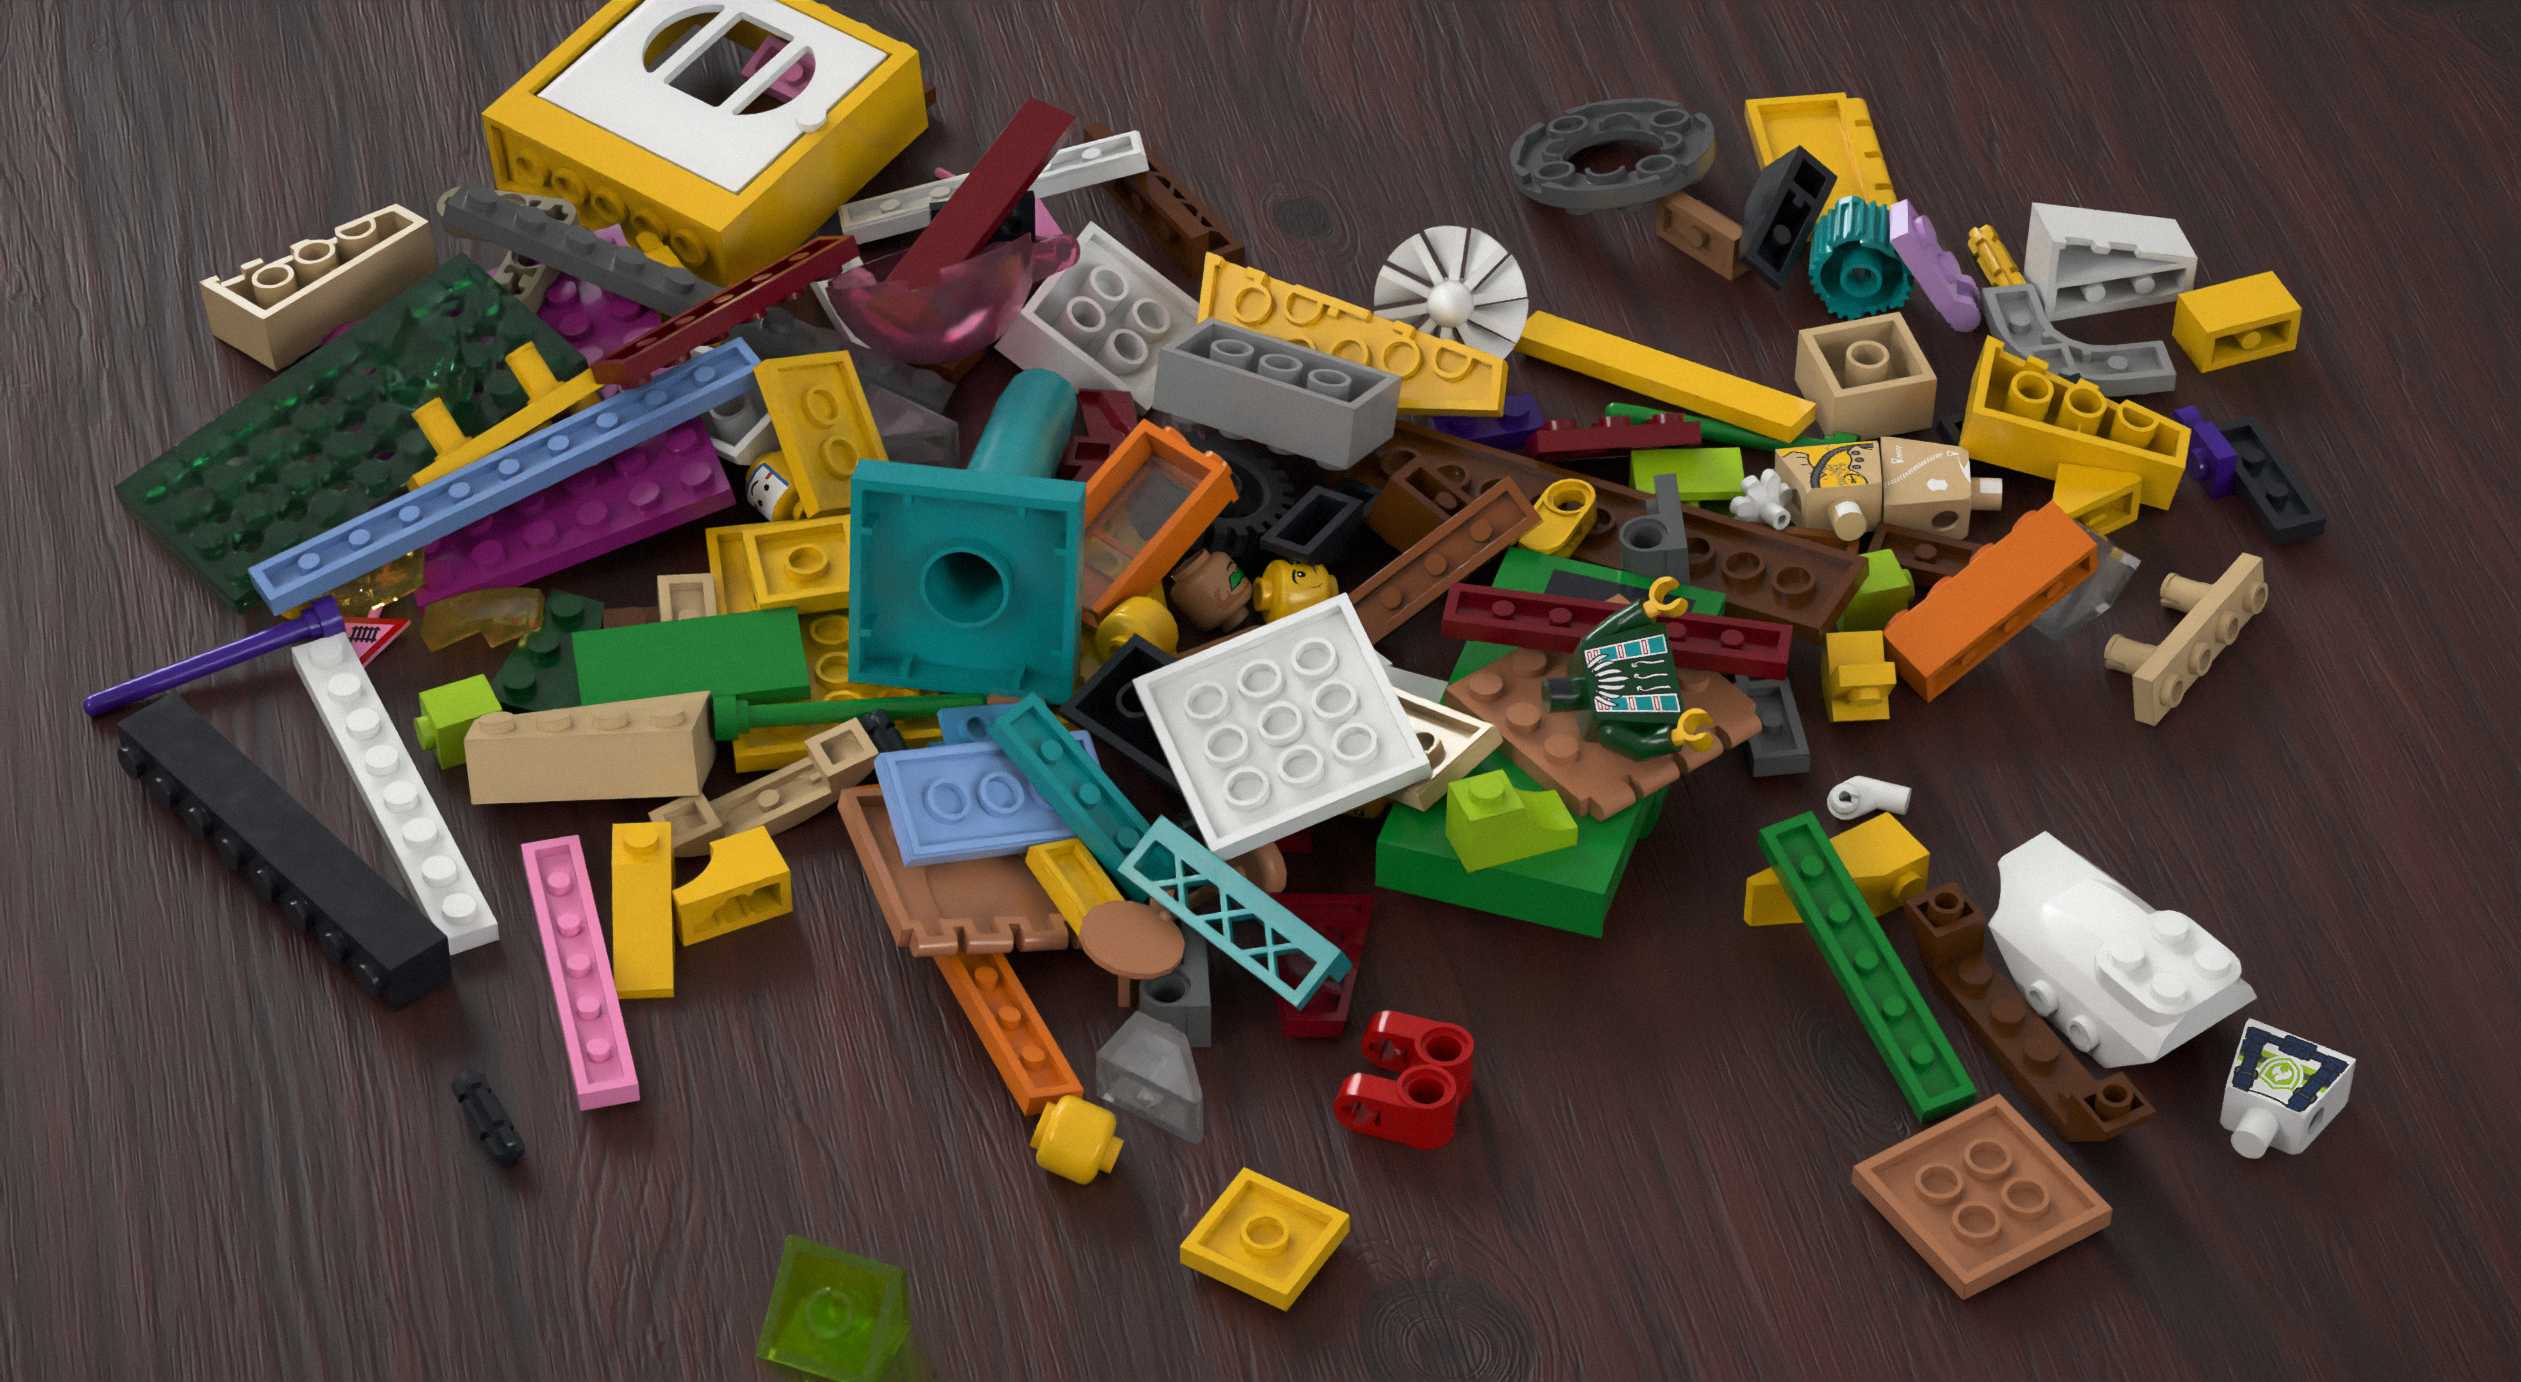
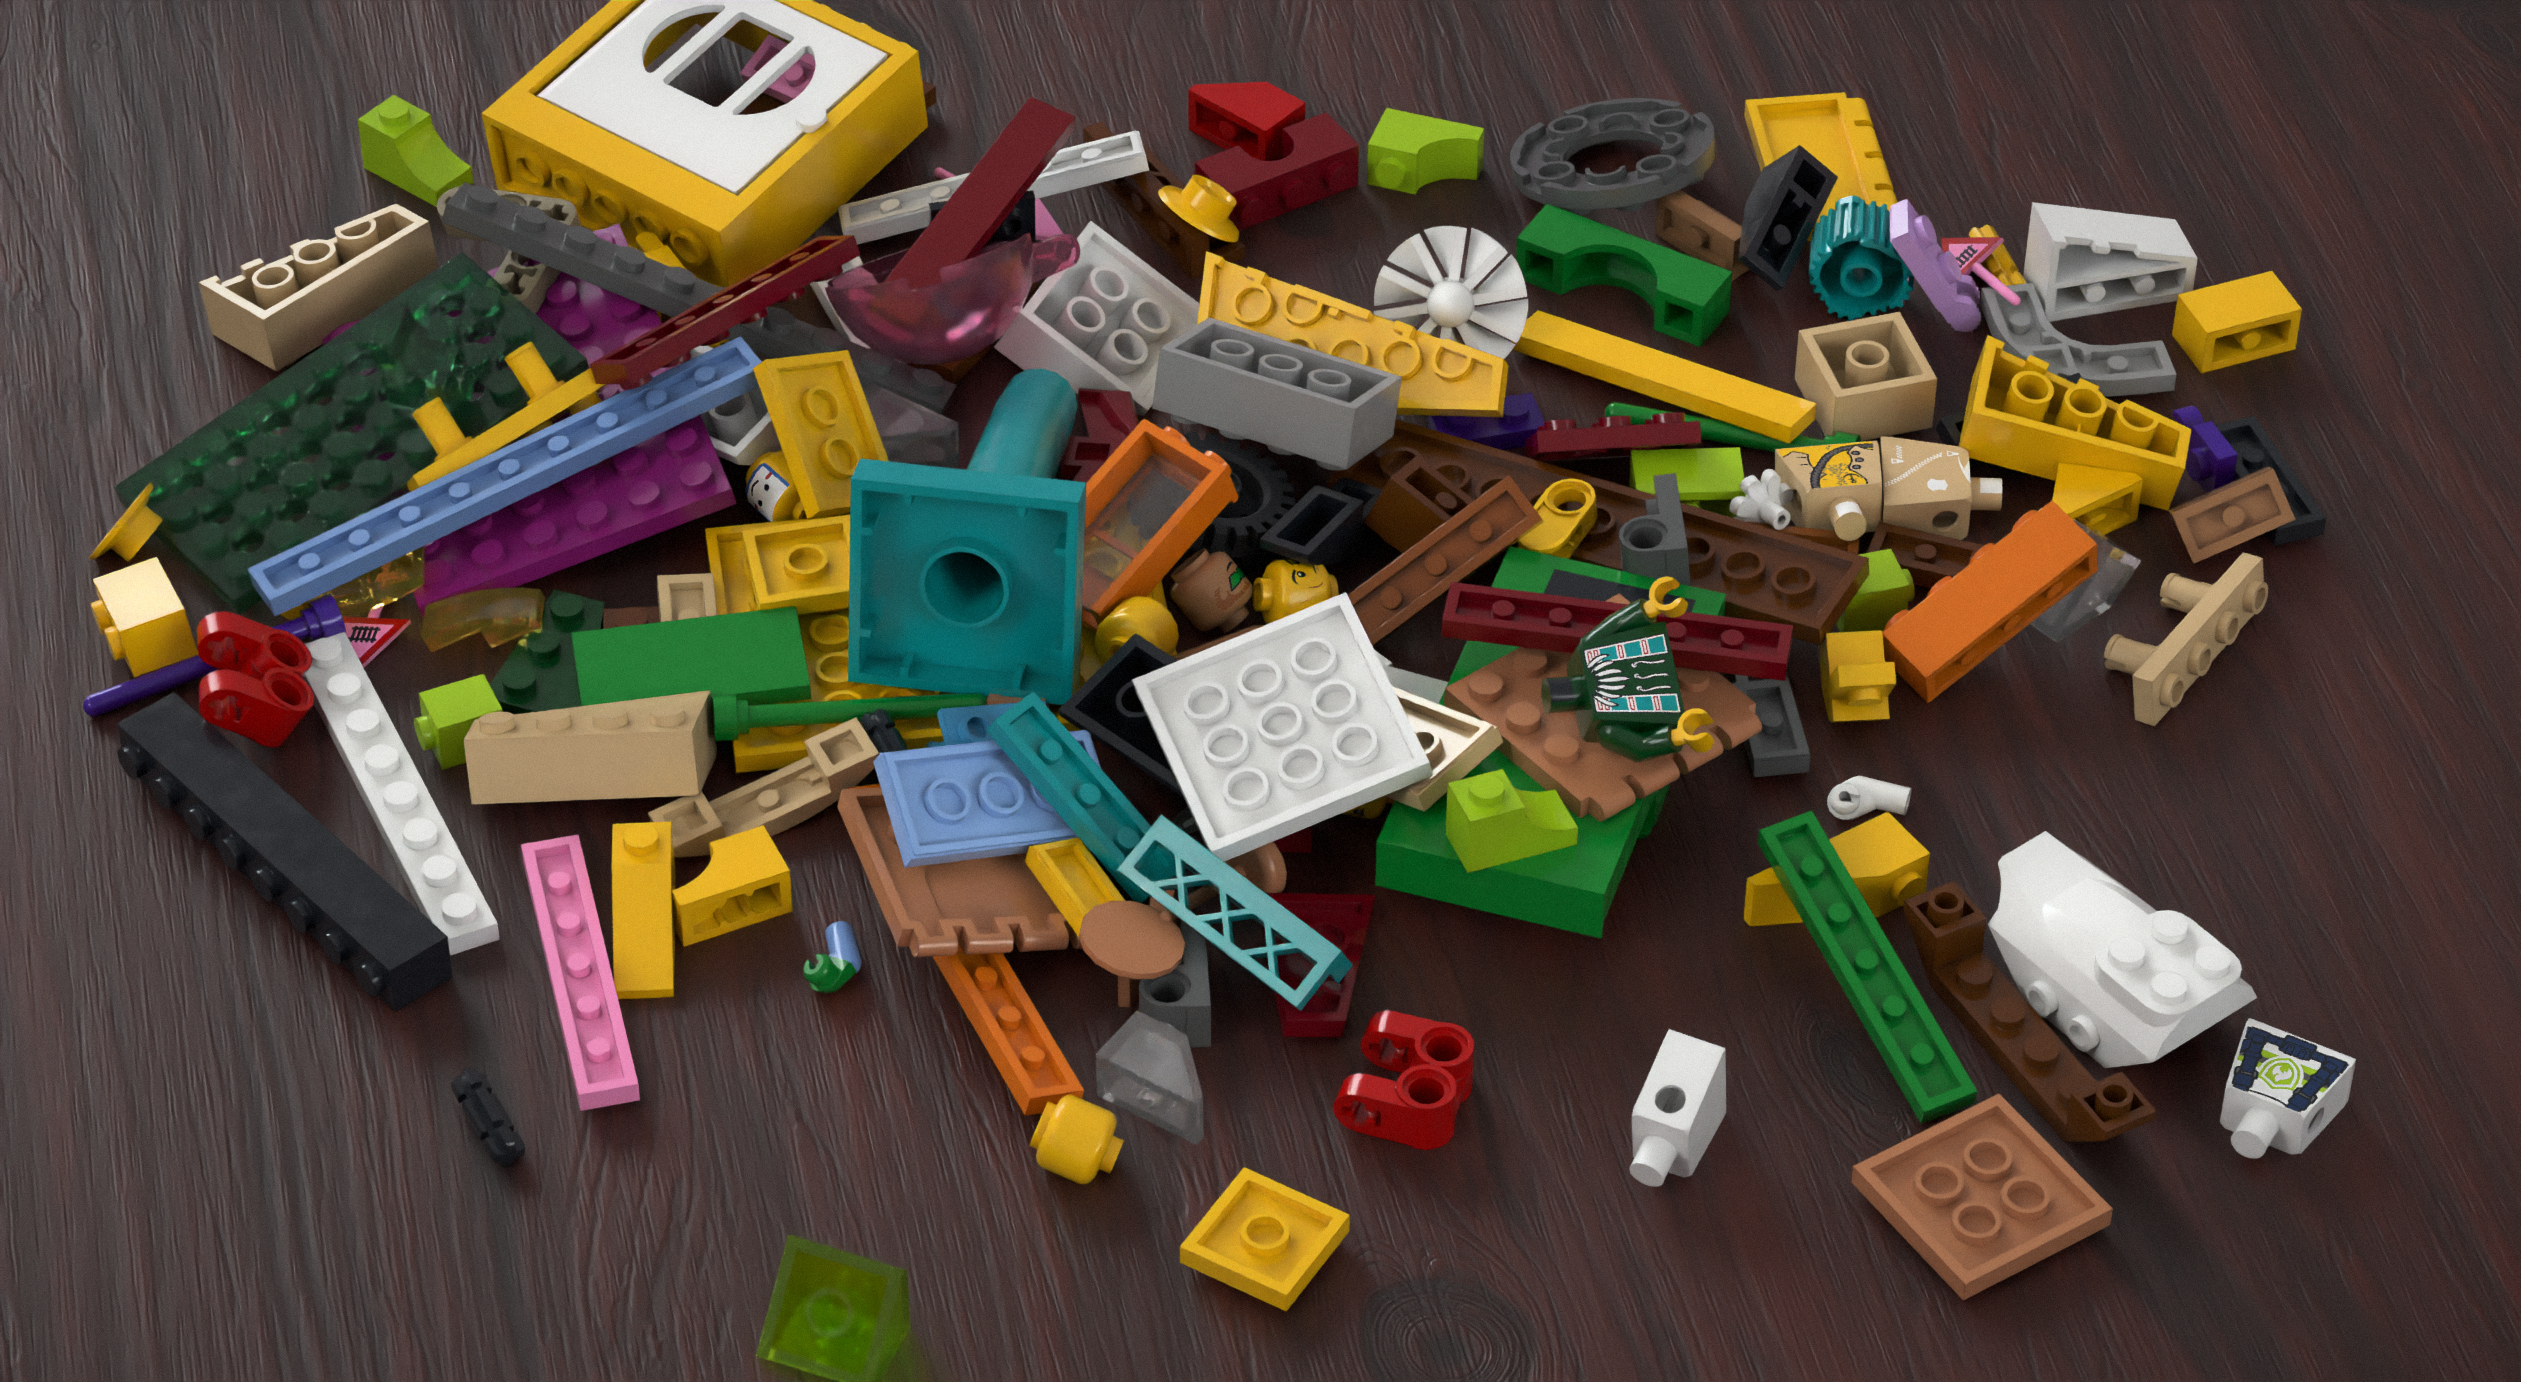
none -> yellow piece [88,482,163,562]
none -> yellow brick [90,557,198,678]
none -> red piece [197,611,314,748]
none -> lime arch [358,95,474,207]
none -> arm [803,921,861,993]
none -> yellow piece [1158,175,1239,242]
none -> red slope [1188,82,1306,161]
none -> dark red arch [1195,112,1359,231]
none -> lime arch [1367,108,1484,195]
none -> green arch [1516,204,1732,347]
none -> white torso [1629,1029,1726,1187]
none -> bright pink piece [1941,237,2021,306]
none -> medium nougat panel [2168,467,2296,564]

